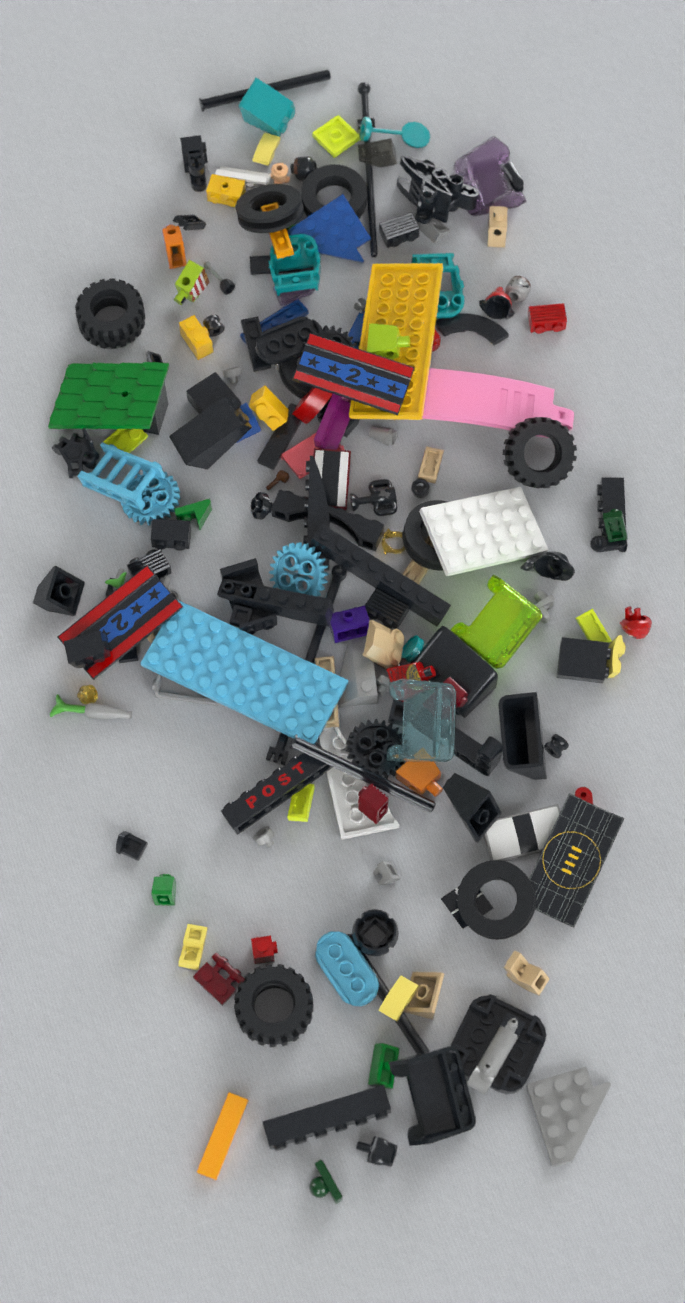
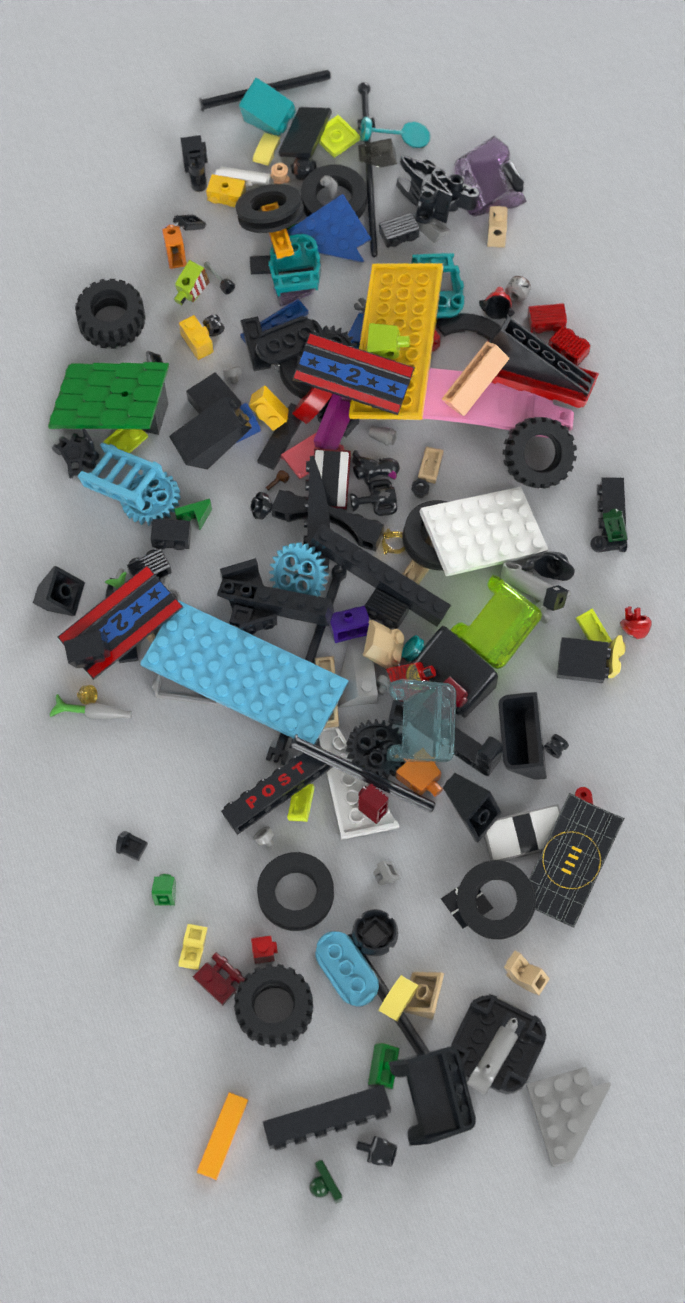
none -> black tyre [257,852,334,931]
none -> black tile [279,107,332,158]
none -> light grey arm [321,176,338,200]
none -> black animal [352,450,400,486]
none -> light nougat brick [442,342,509,416]
none -> black piece [487,316,599,408]
none -> light grey piece [499,562,571,611]
none -> red brick [548,326,591,367]

